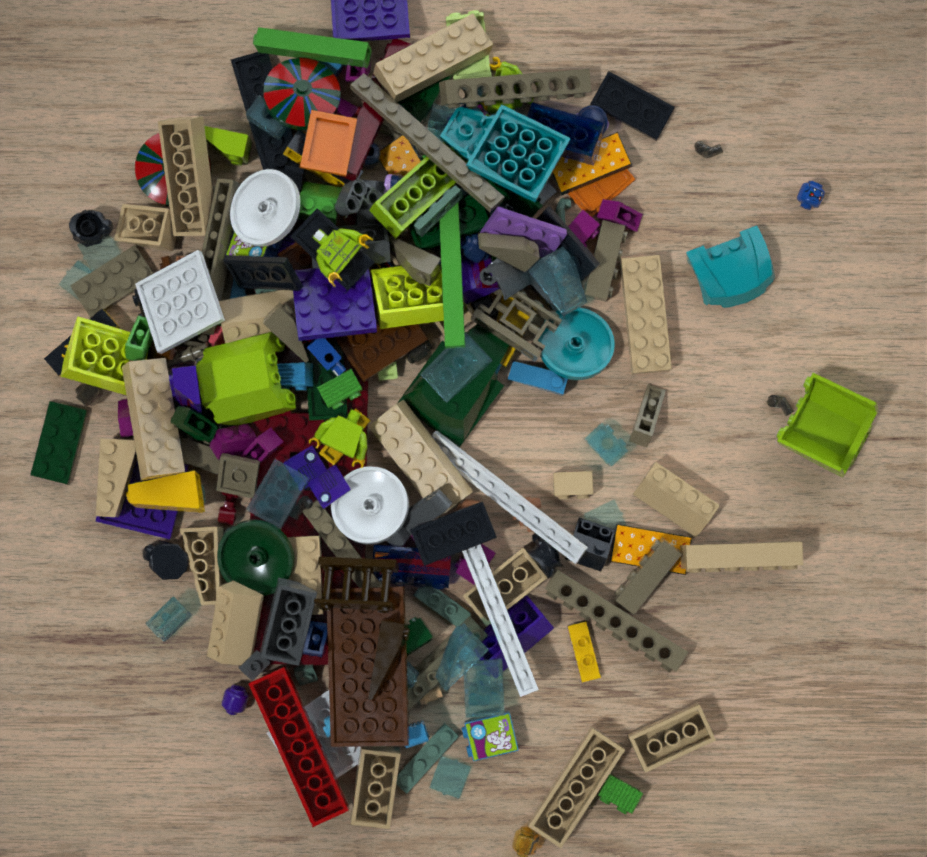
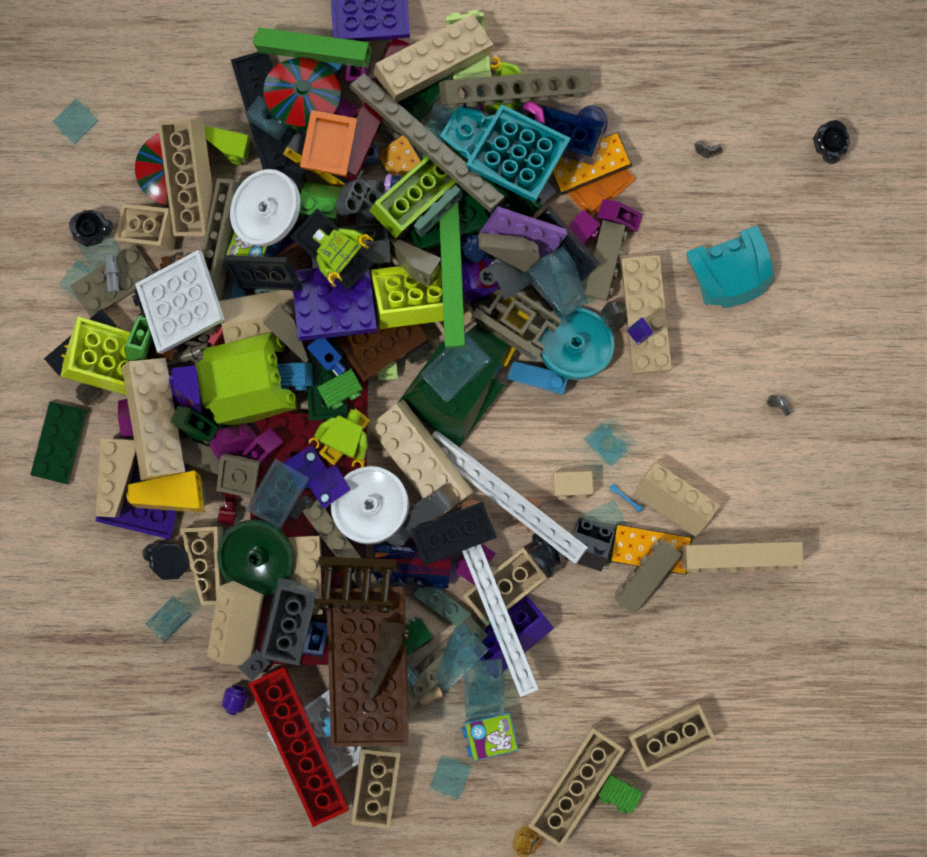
sand green plate [293,665,318,686] -> none
sand green plate [396,723,459,794] -> none
dark azure brick [405,720,429,749] -> none
dark tan brick [544,569,689,672] -> none
sand green arm [555,198,571,223] -> none
yellow plate [567,621,601,683] -> none
black tile [590,71,675,141] -> none
dark tan slope [629,384,666,448] -> none
lime windscreen [776,373,878,478] -> none
blue head [797,180,825,210] -> none
none -> clear light blue piece [52,99,98,144]
none -> light grey axle [104,254,120,293]
none -> dark pink arm [522,101,545,125]
none -> clear smoke head [602,301,627,329]
none -> dark azure hinge [610,484,643,512]
none -> dark purple slope [627,318,653,345]
none -> black piece [813,120,850,164]

